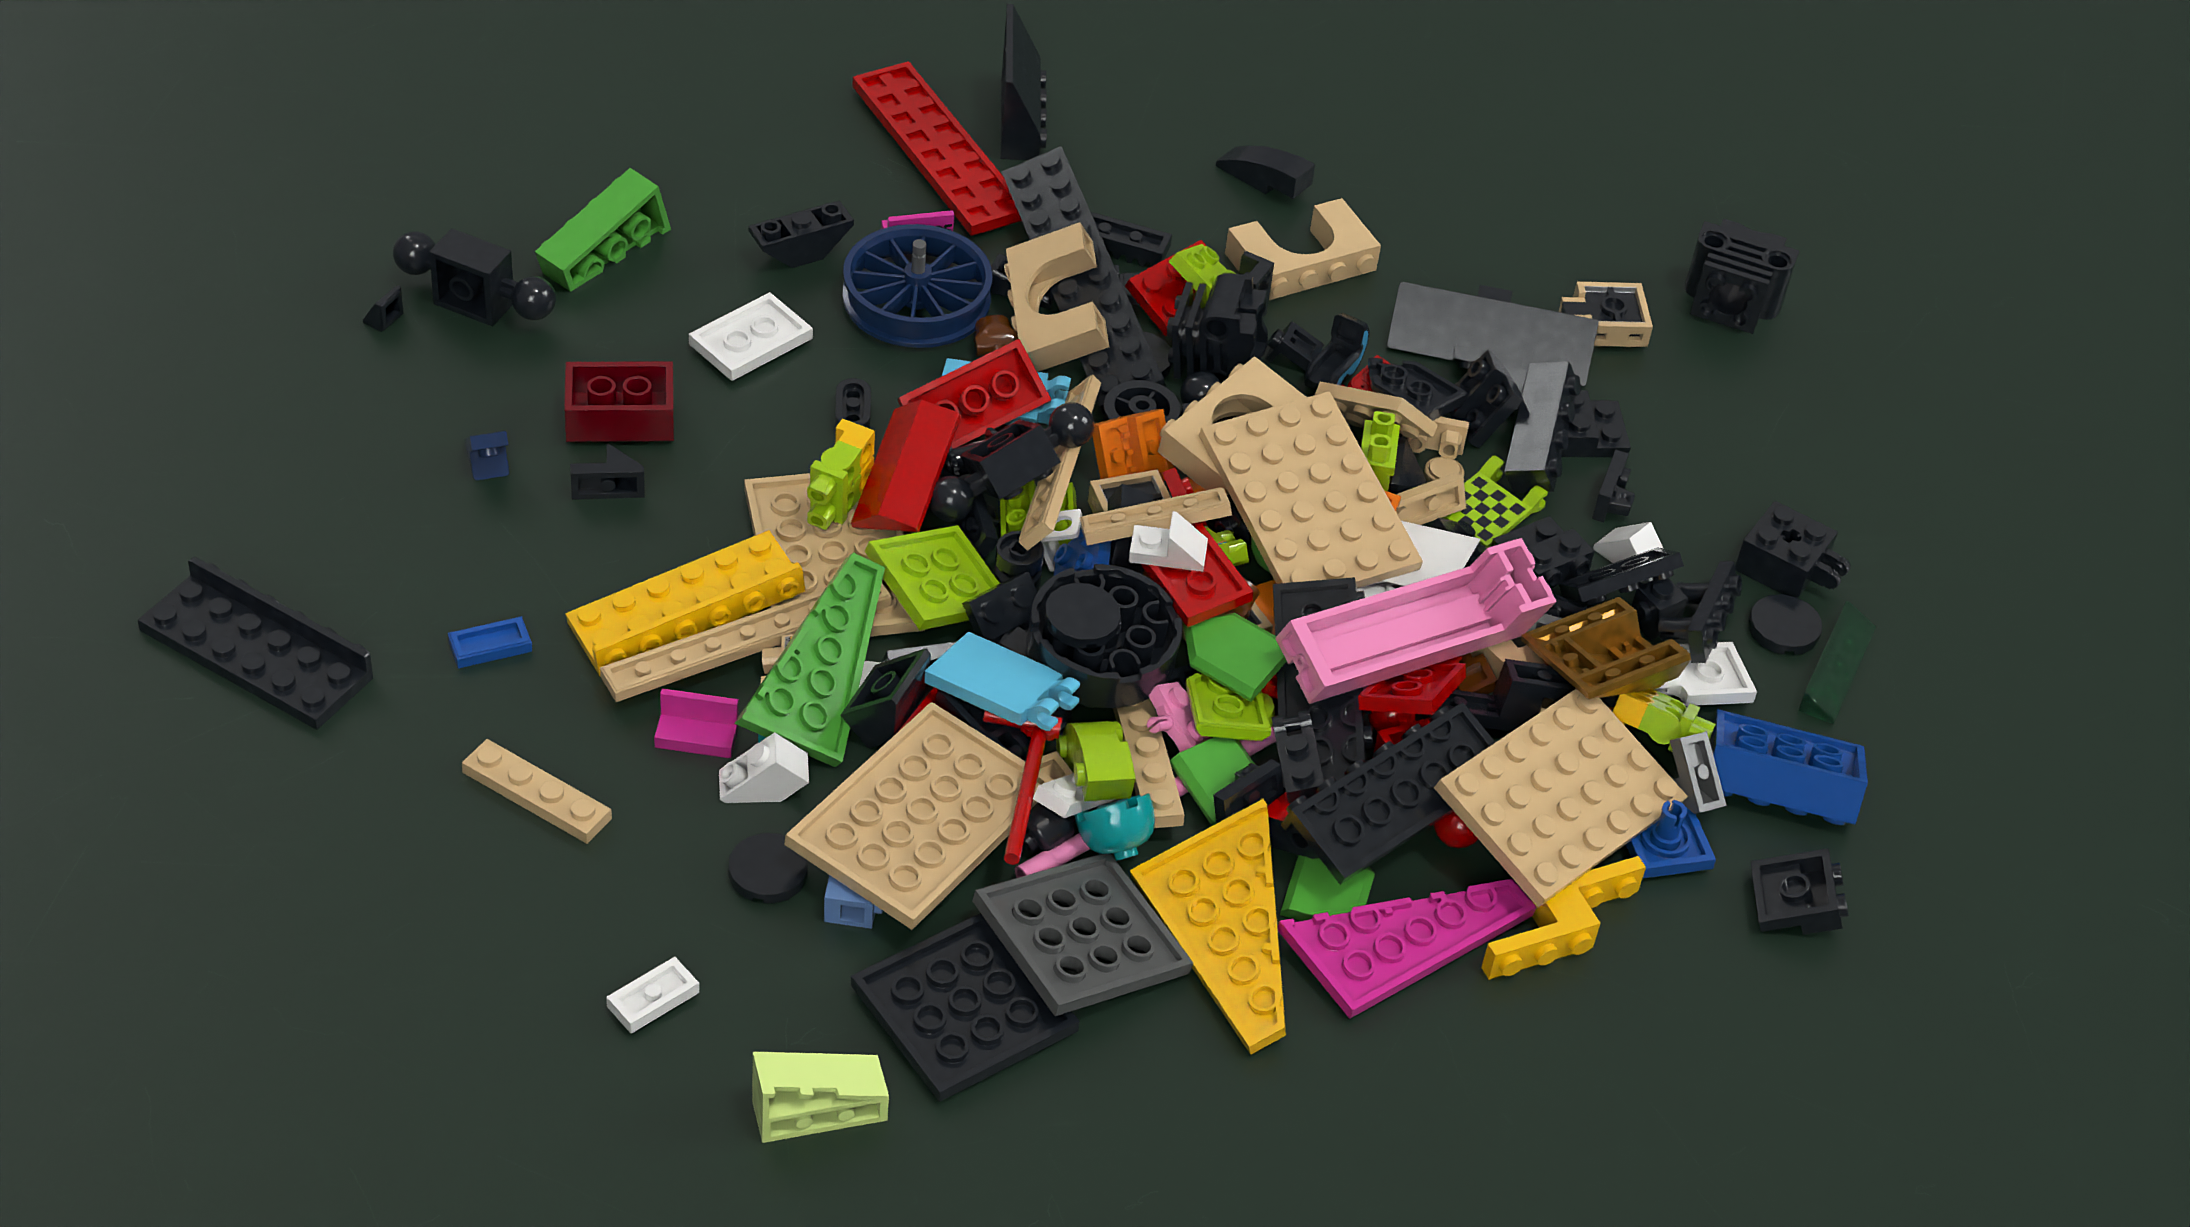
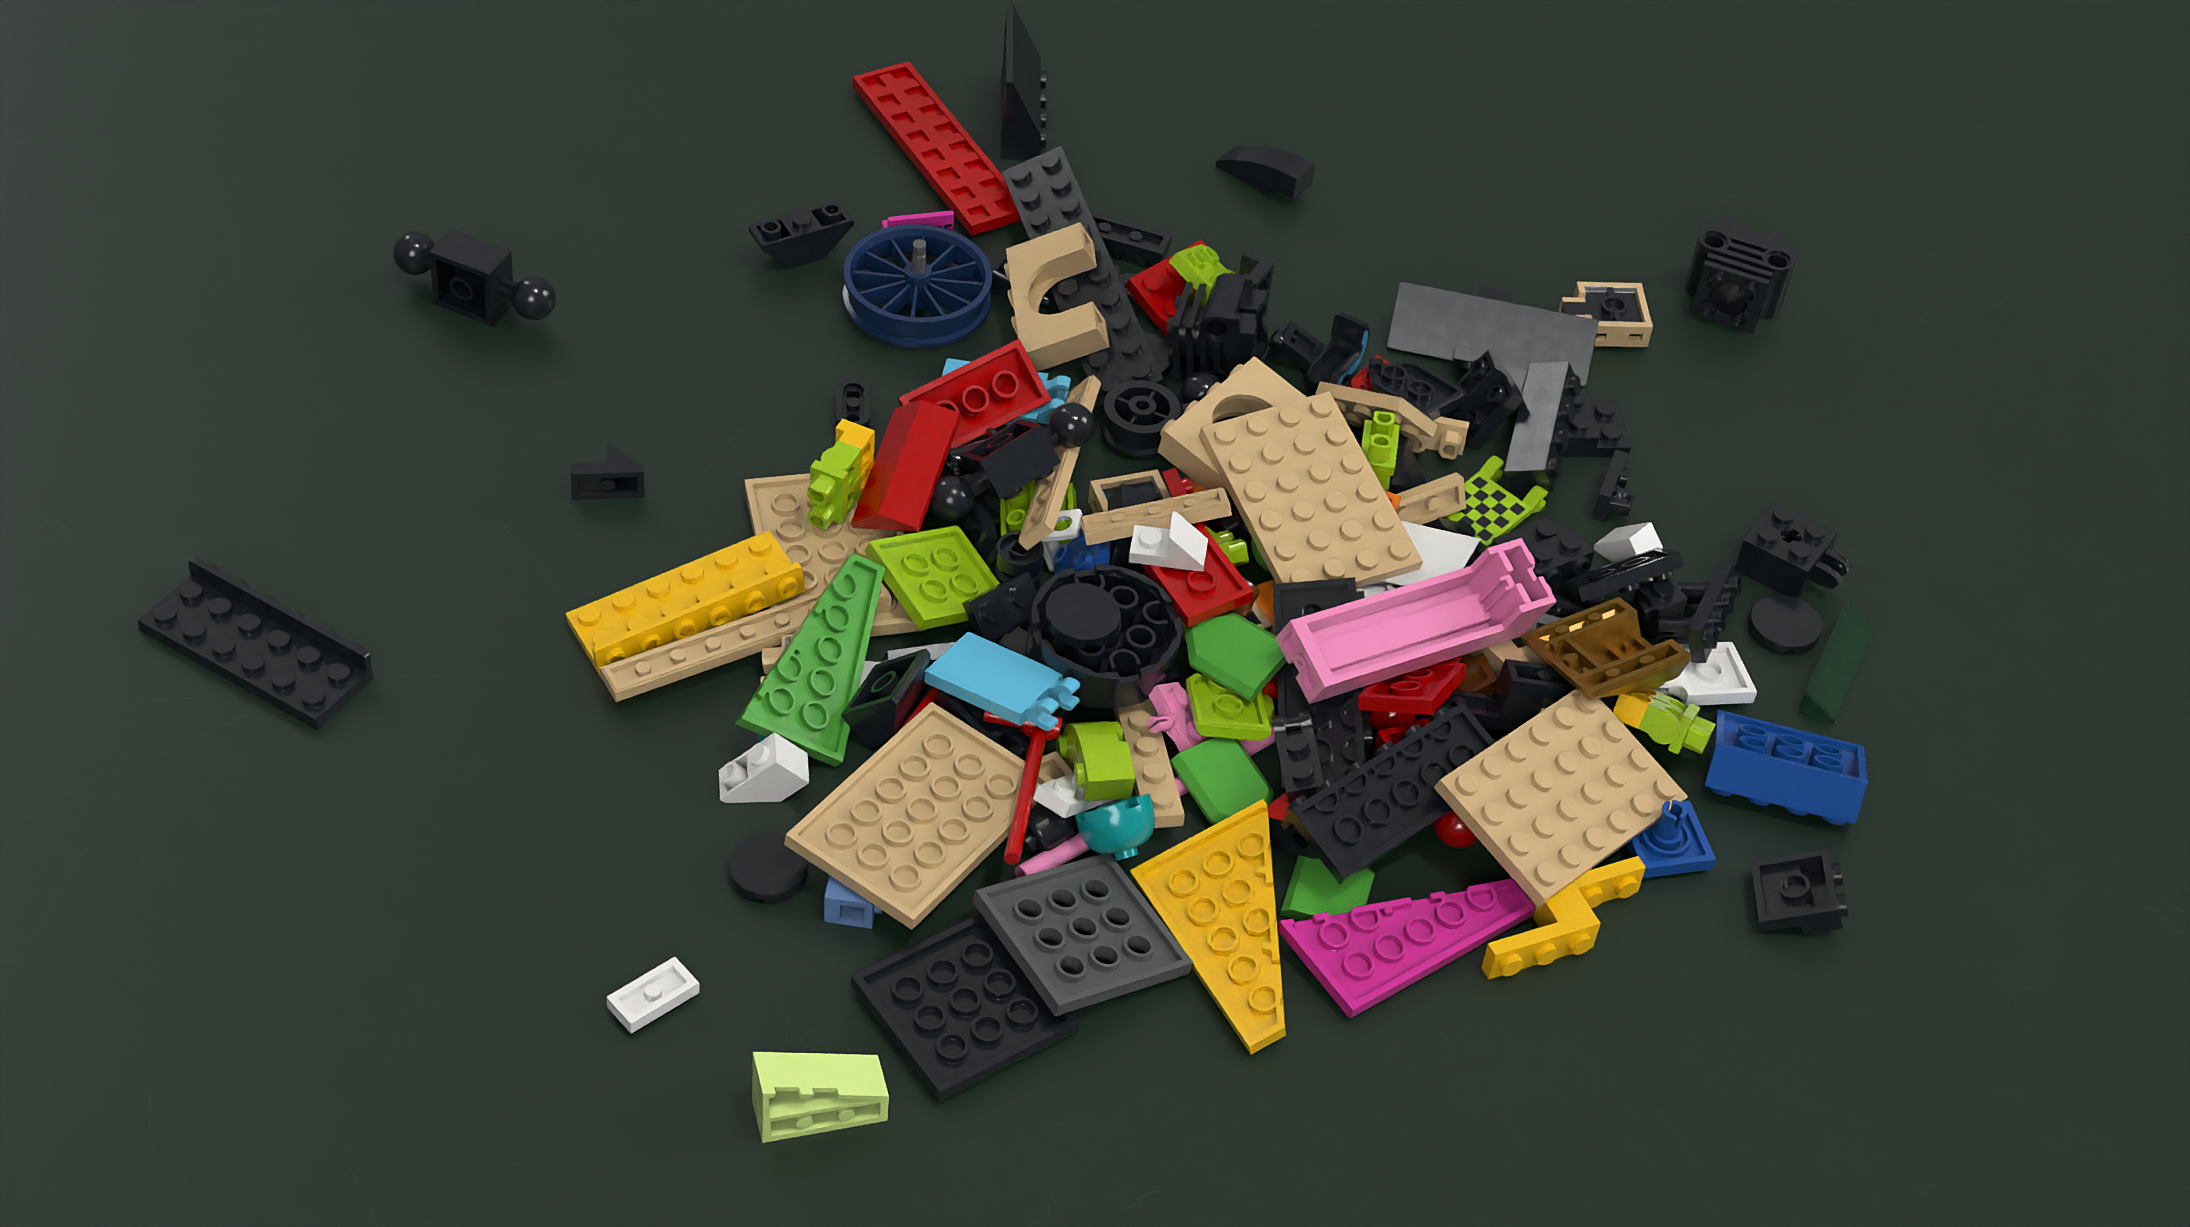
black slope [363,285,404,332] -> none
blue tile [448,616,532,669] -> none
tan plate [462,739,612,844] -> none
dark blue slope [464,431,509,480] -> none
bright green wedge [535,168,671,292] -> none
dark red brick [564,361,674,442] -> none
dark pink panel [654,688,738,758] -> none
white plate [689,292,813,381] -> none
reddish brown piece [974,315,1018,357] -> none
orange slope [1092,409,1174,482] -> none
black hinge [1213,759,1284,824] -> none
tan arch [1225,198,1381,300] -> none
tan piece [1424,456,1464,482] -> none
dark grey slope [1670,731,1727,814] -> none

